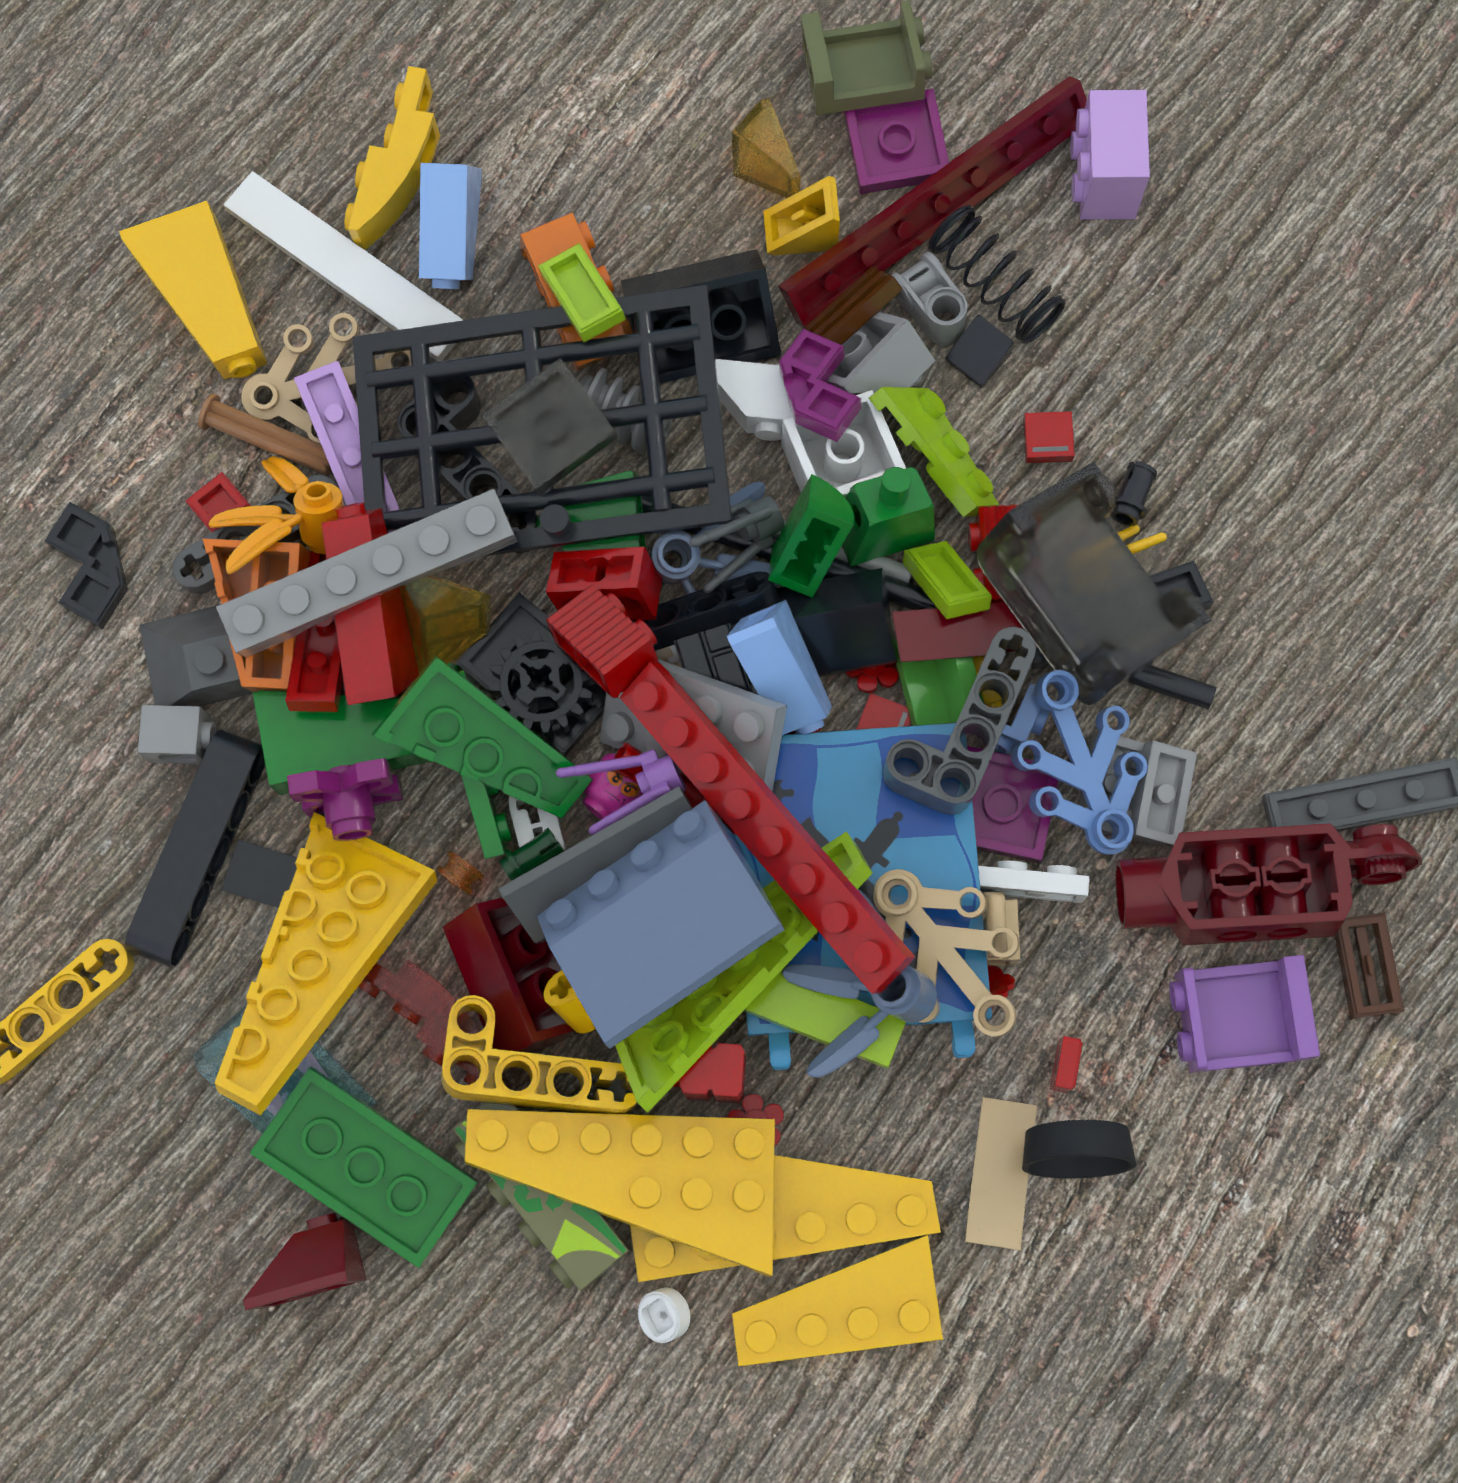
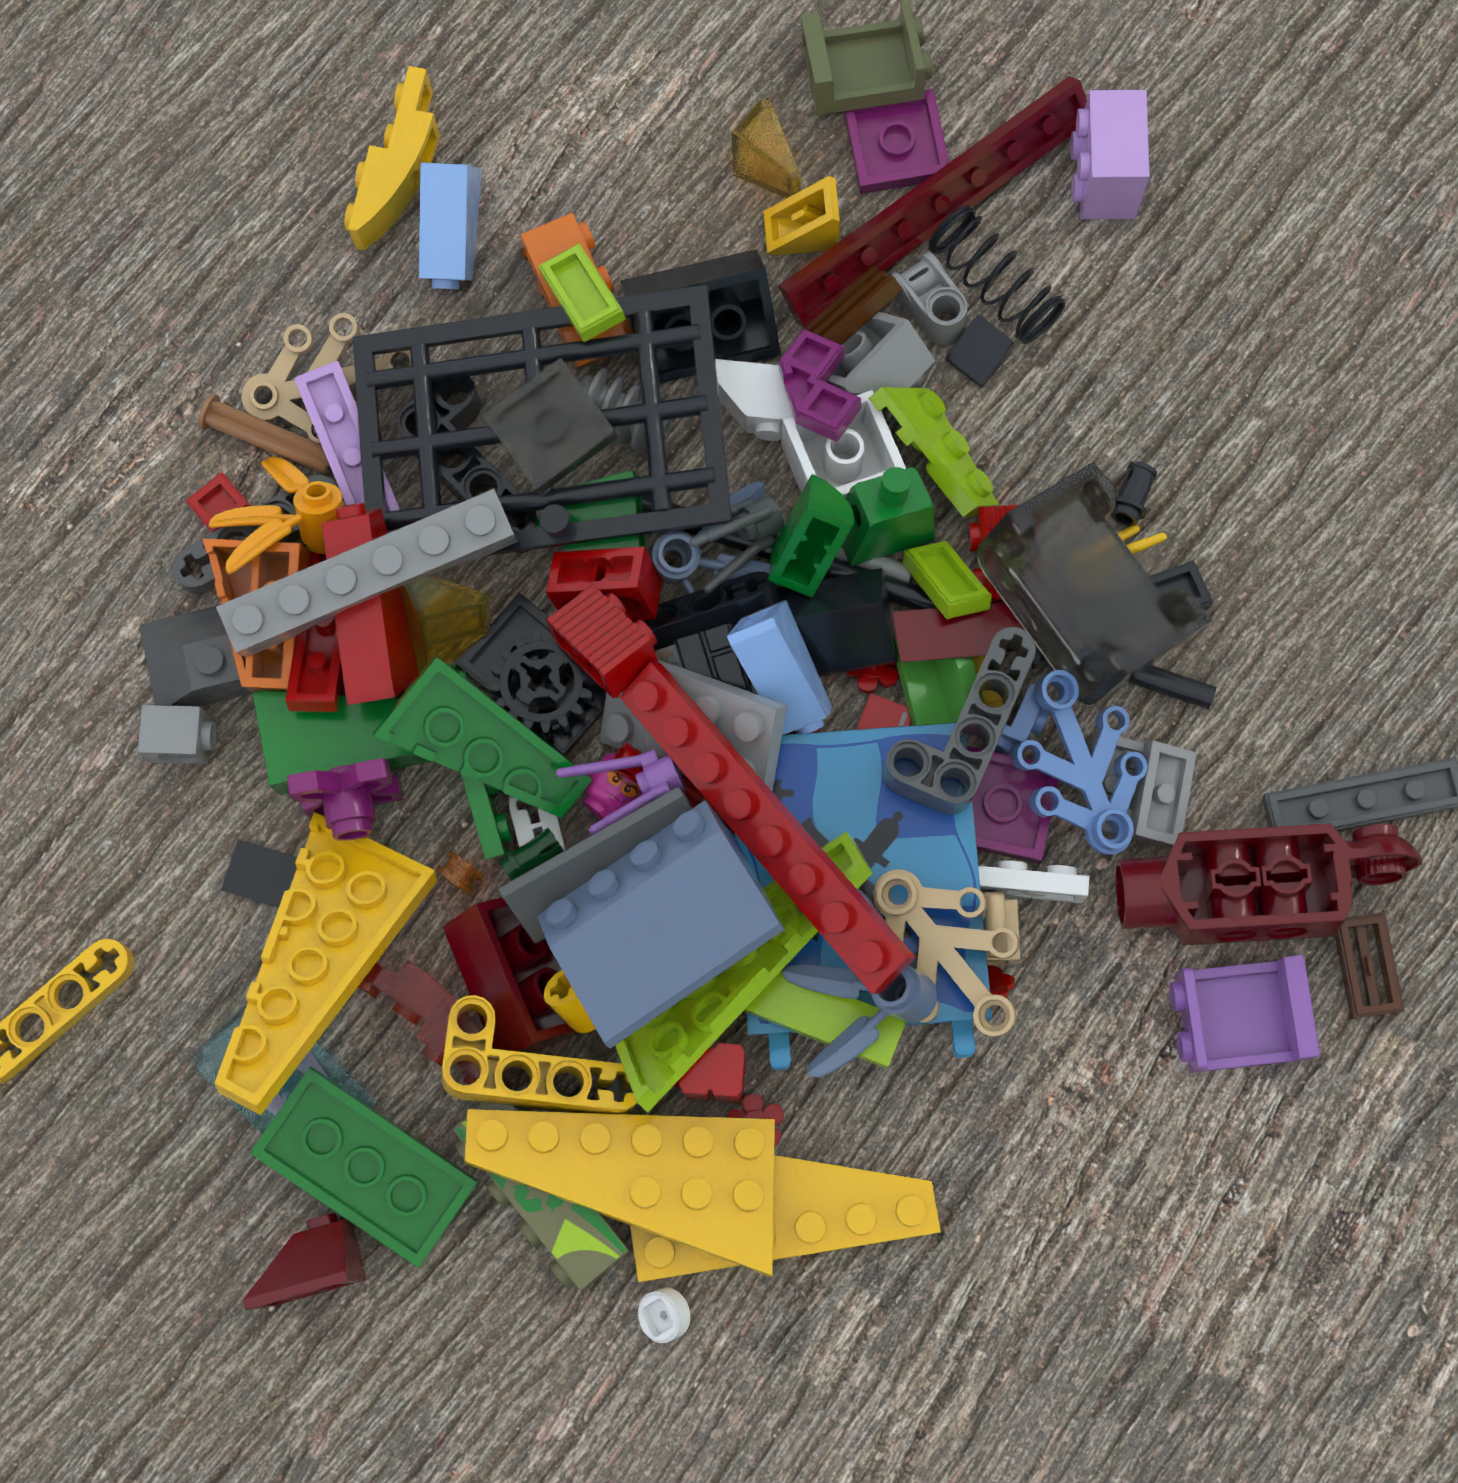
black tile [45,502,128,629] -> none
yellow slope [119,201,268,380] -> none
black beam [125,730,265,968] -> none
white tile [224,171,463,362] -> none
yellow wing [732,1235,943,1366] -> none
tan sticker [965,1097,1037,1251] -> none
black tyre [1022,1120,1137,1179] -> none
red tile [1023,411,1075,463] -> none
red tile [1049,1036,1083,1093] -> none

